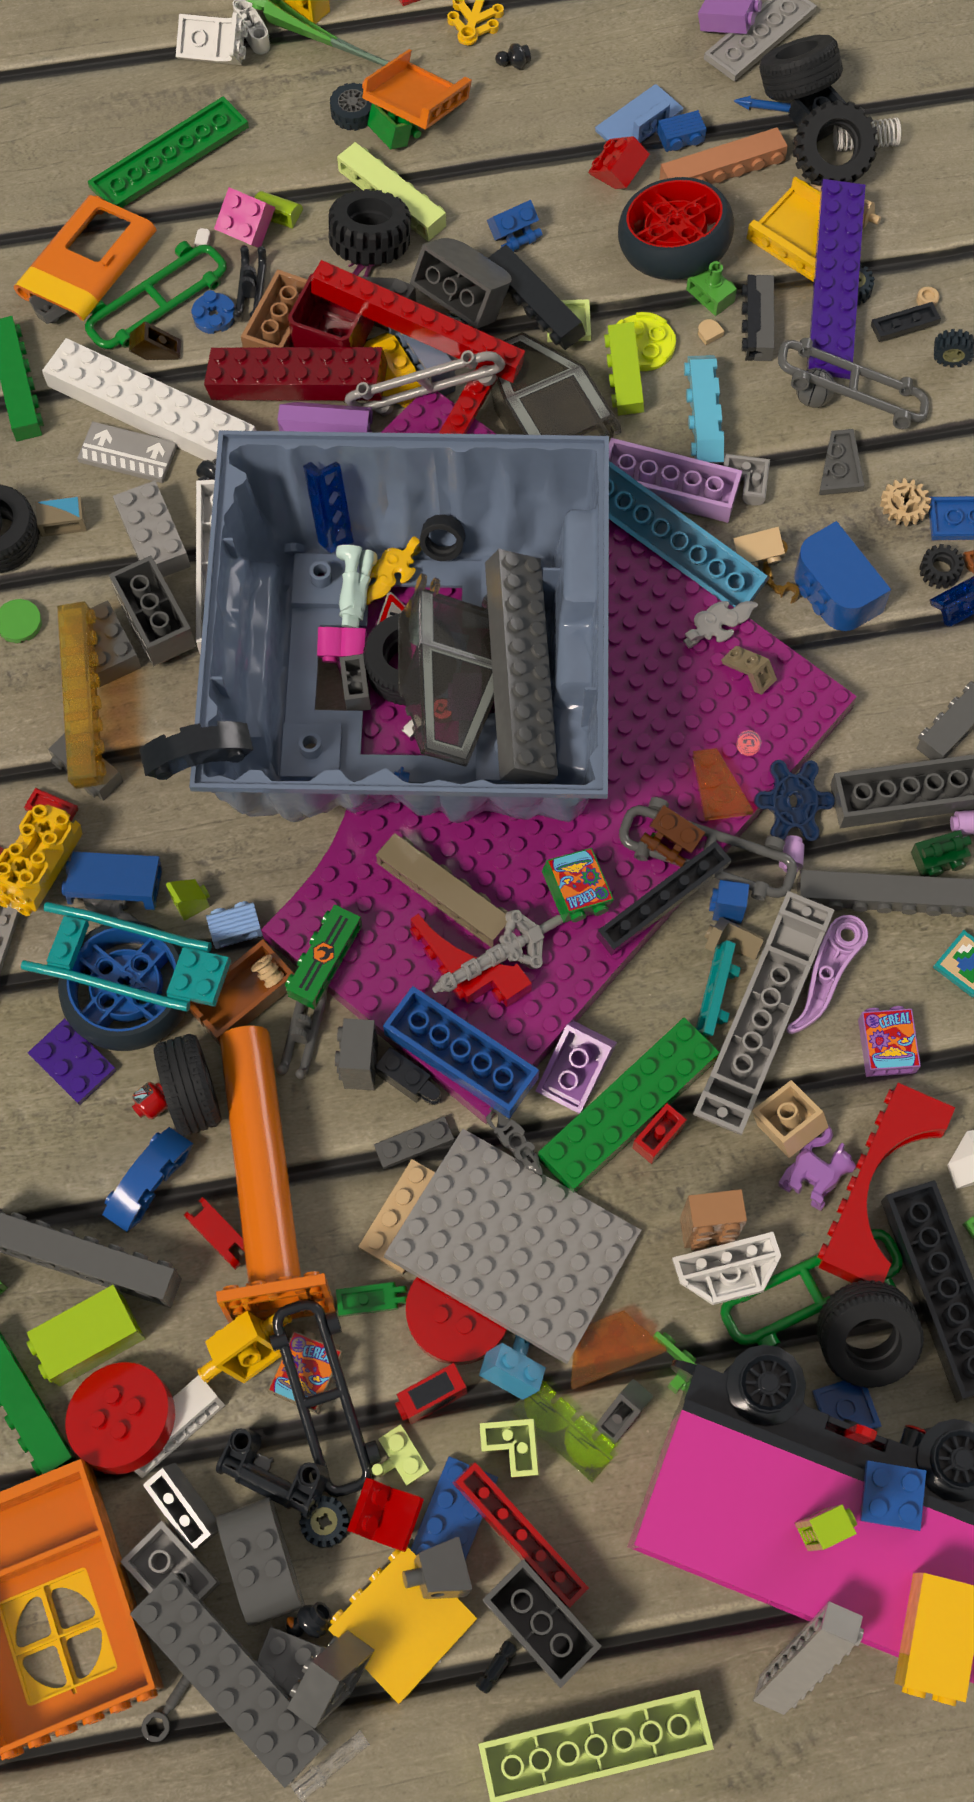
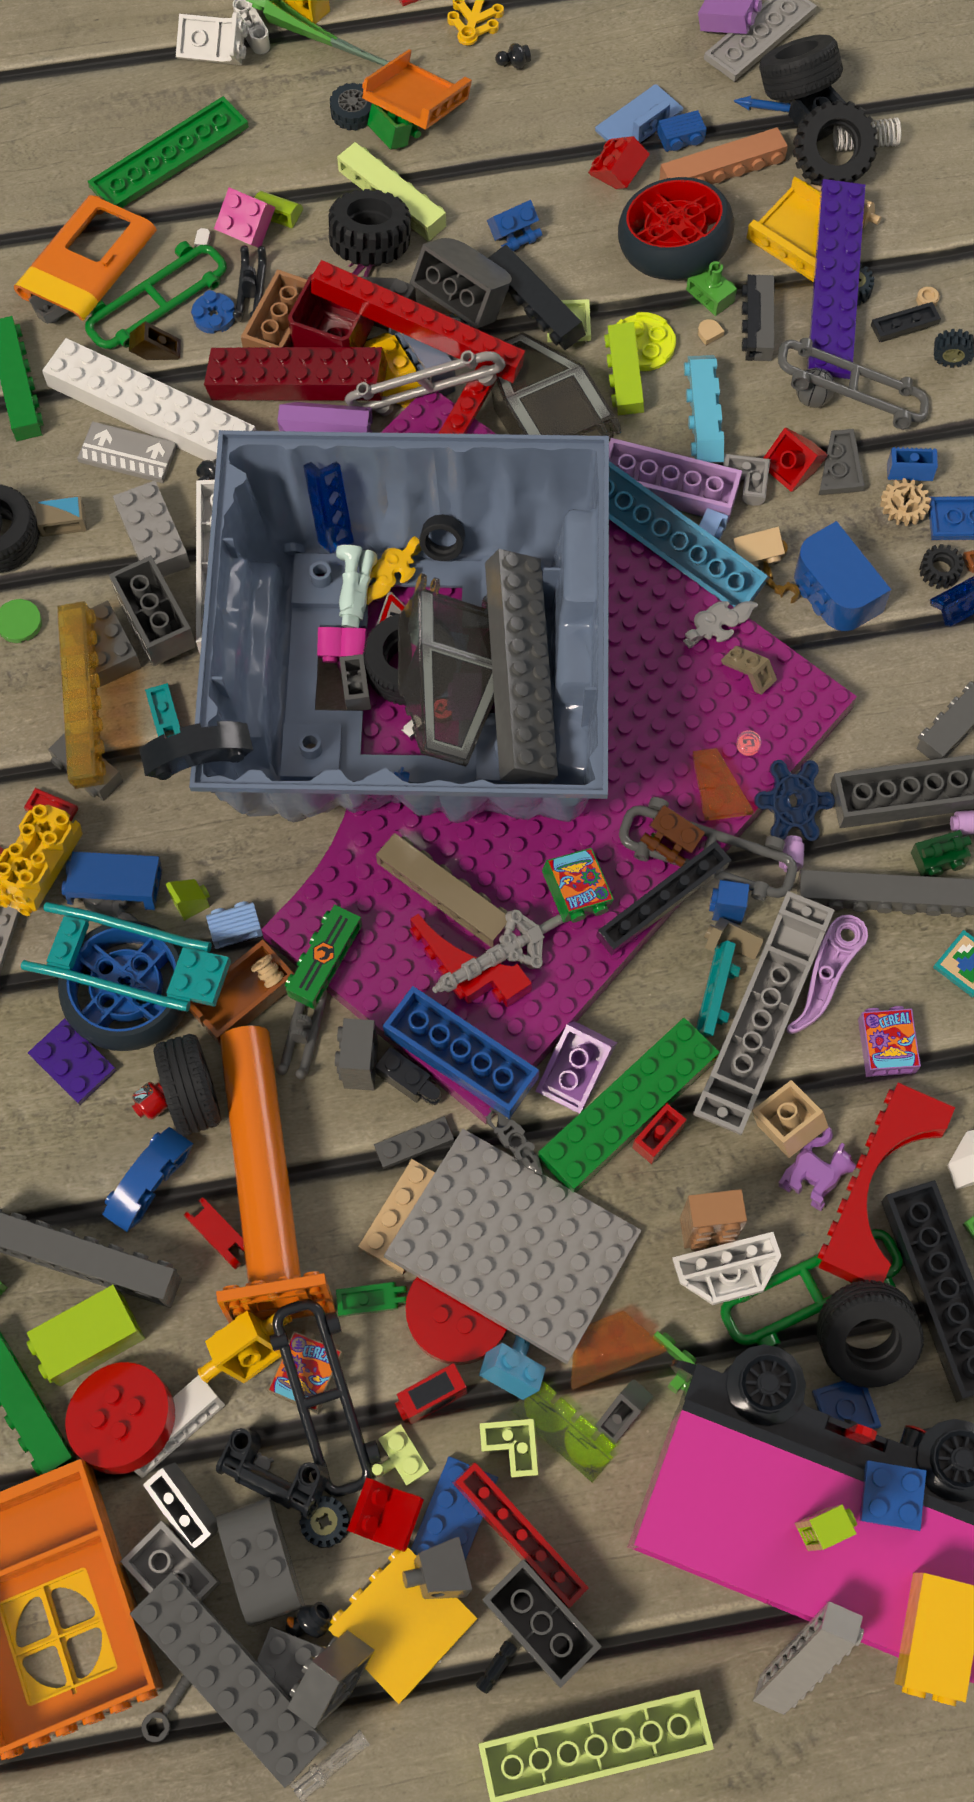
none -> teal plate [145,683,180,738]
none -> light blue brick [699,508,728,540]
none -> red slope [763,427,828,492]
none -> blue brick [887,447,938,481]

